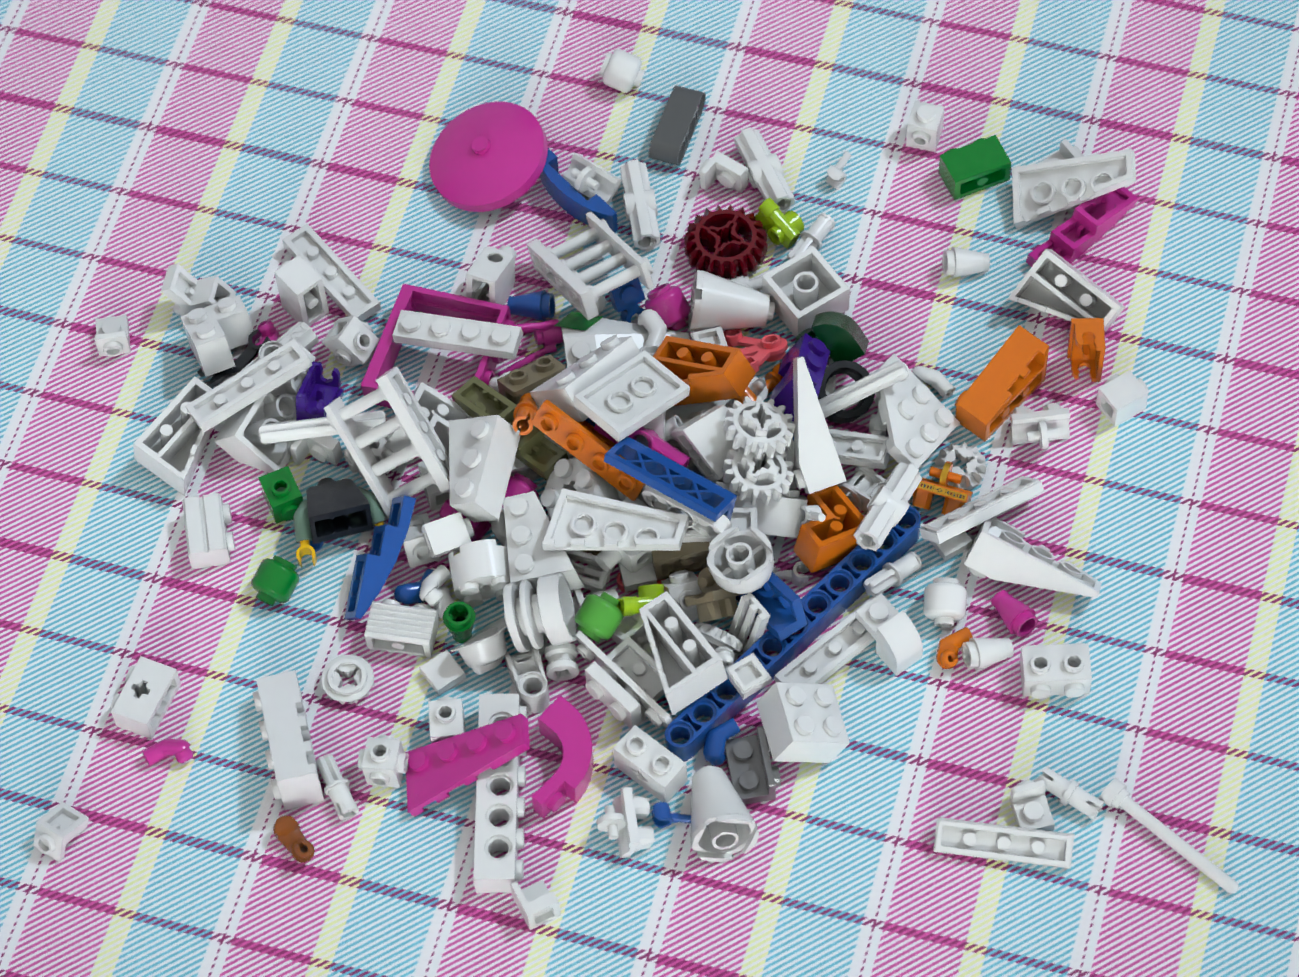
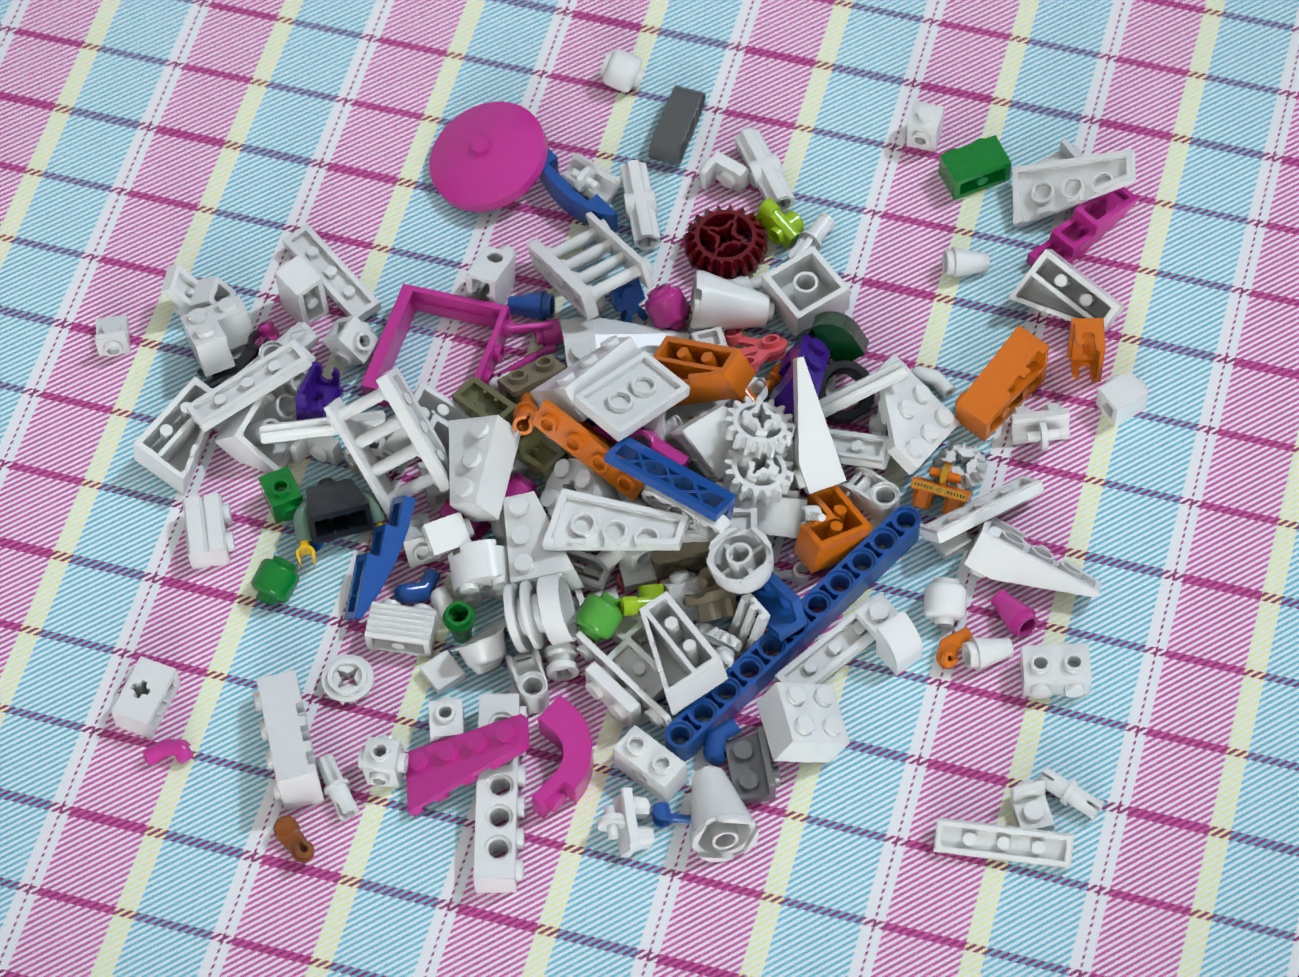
white bracket [33,801,89,862] -> none
white plate [392,310,523,360] -> none
white arm [419,565,451,606] -> none
white panel [510,880,561,930] -> none
green sticker [554,312,603,331] -> none
white arm [637,309,667,346] -> none
white tile [725,653,772,699] -> none
white hand [826,151,851,189] -> none
white piece [853,462,922,551] -> none
white axle [863,551,922,597] -> none
white piece [1099,778,1239,894] -> none

